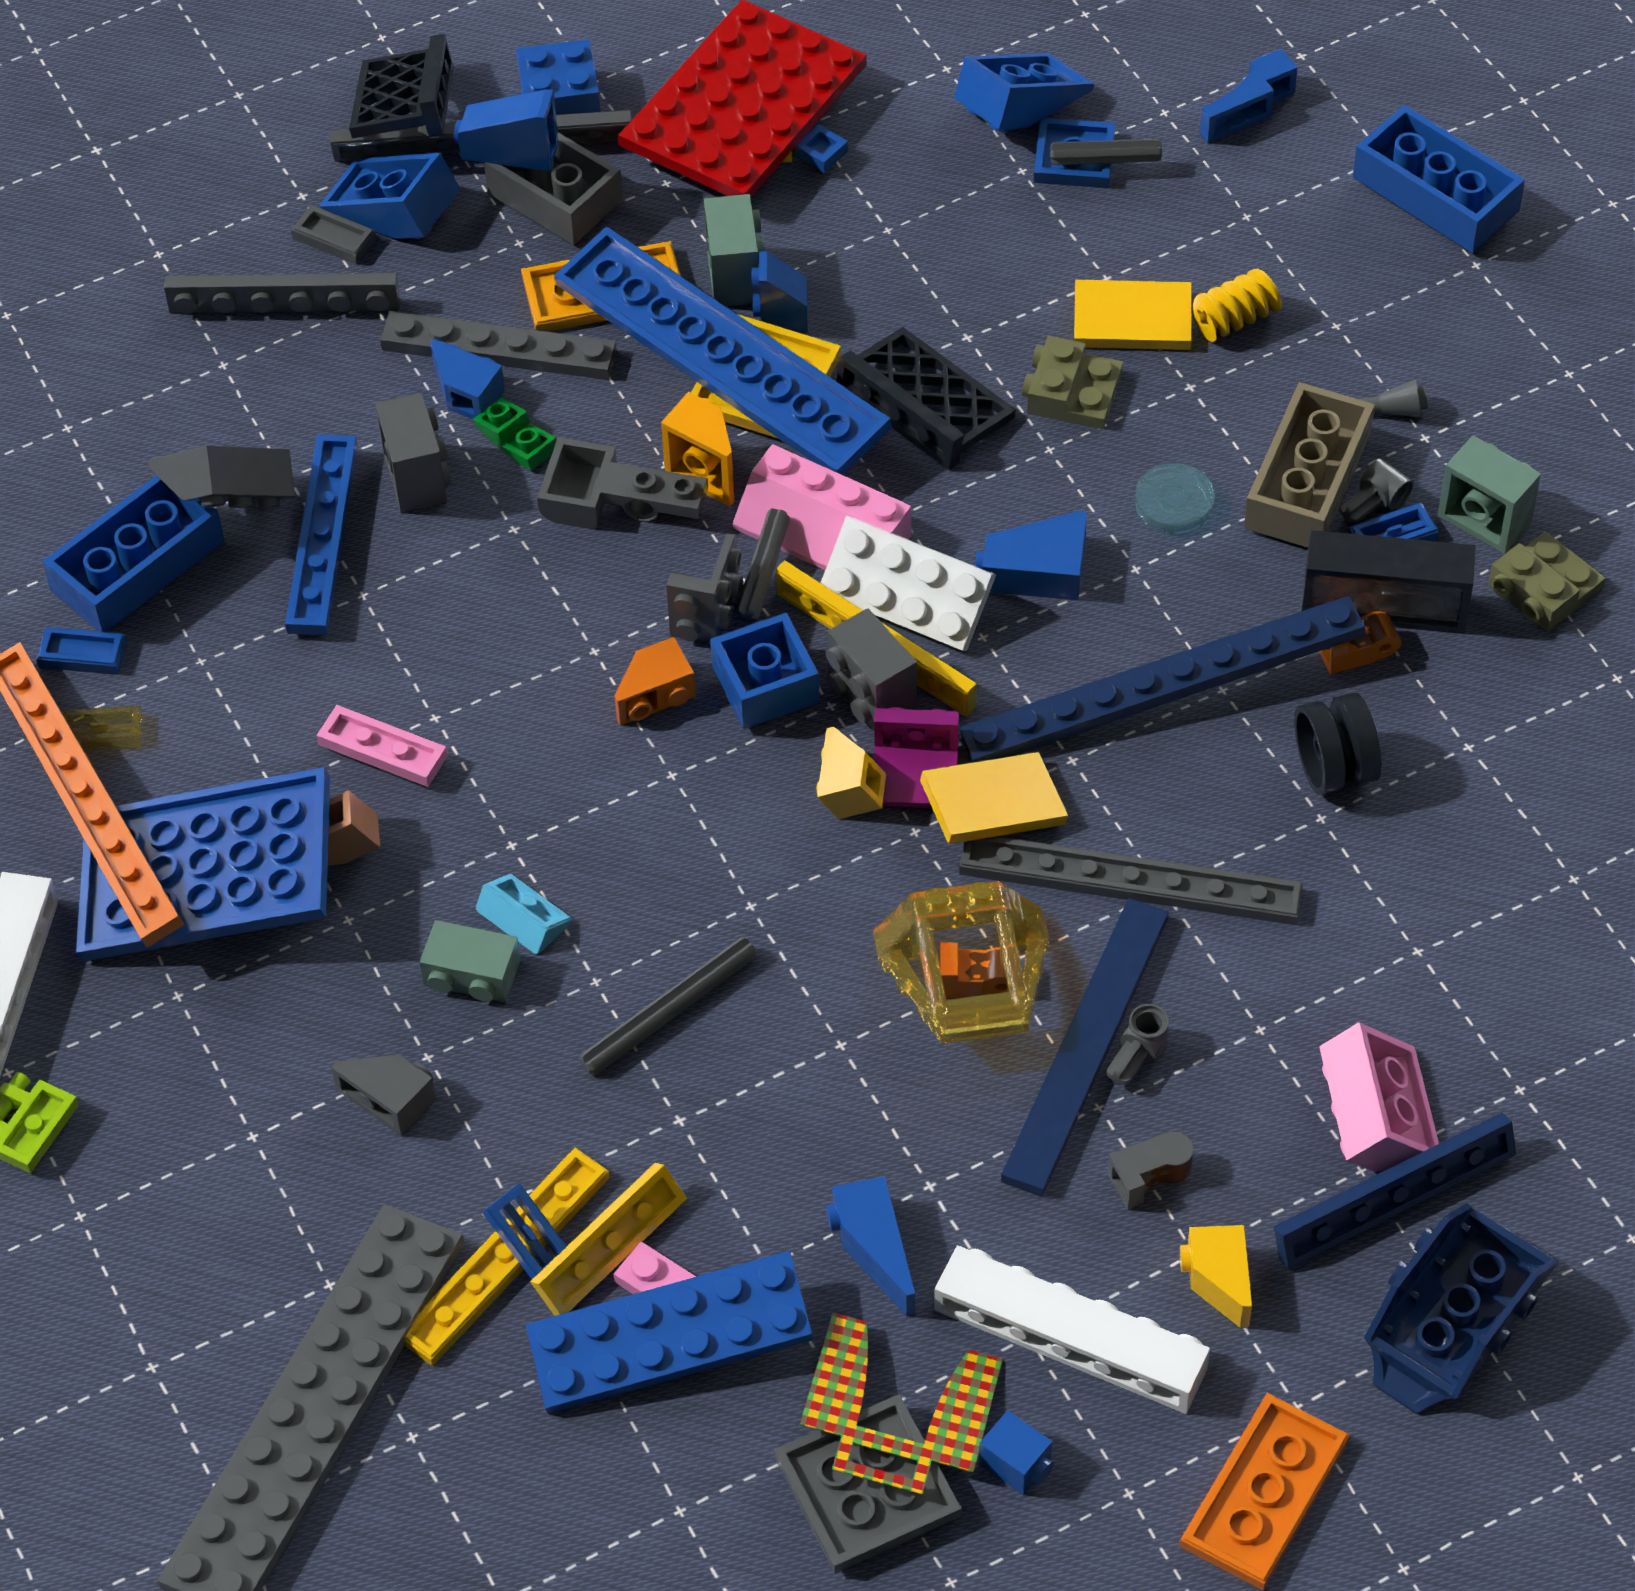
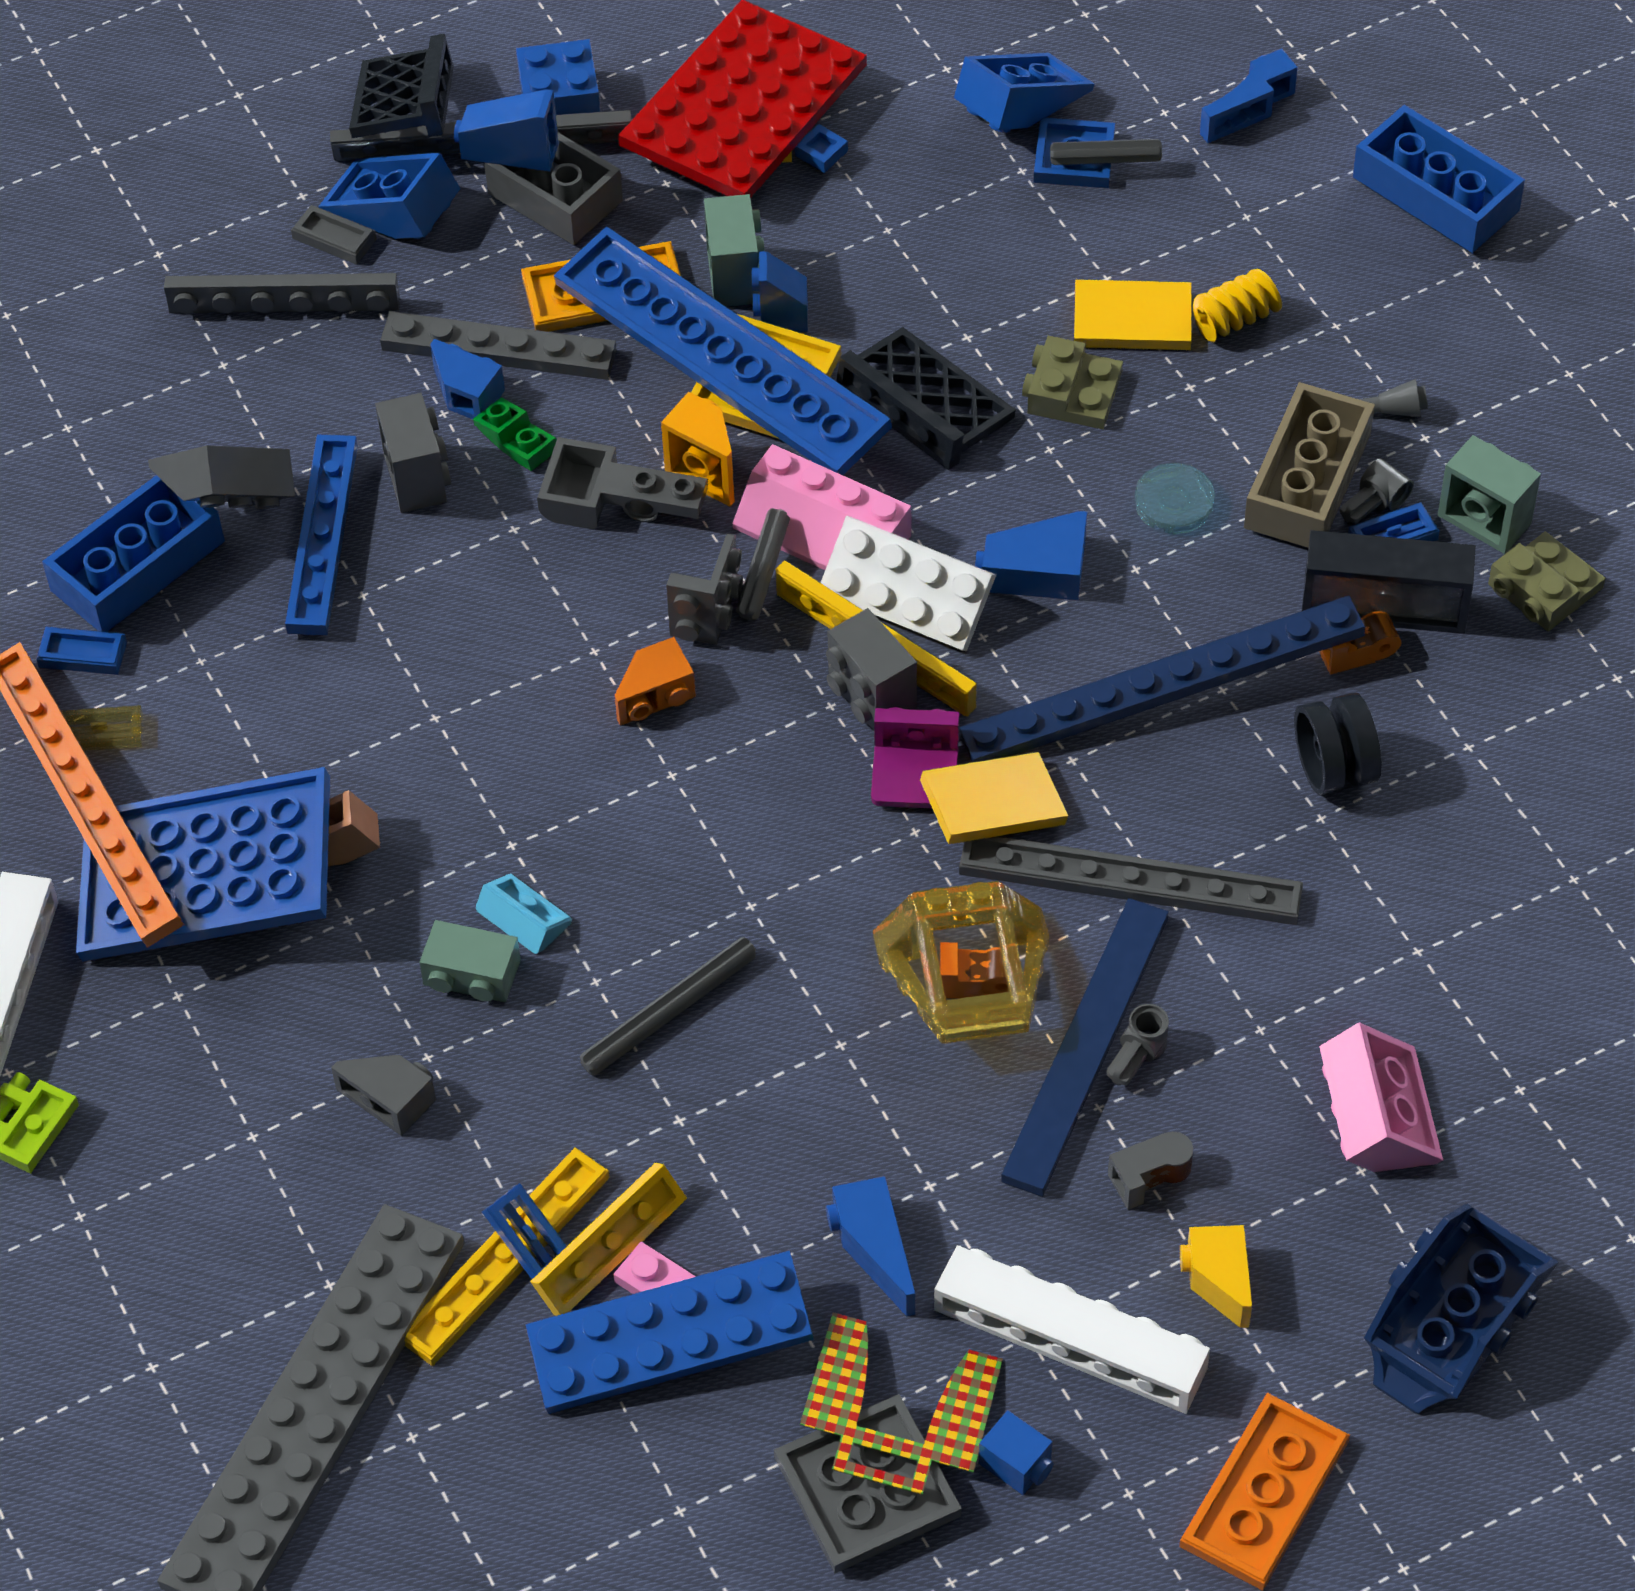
bright pink plate [317,705,448,787] -> none
blue brick [710,612,820,730] -> none
yellow slope [817,727,886,819] -> none
dark blue plate [1274,1113,1516,1269] -> none

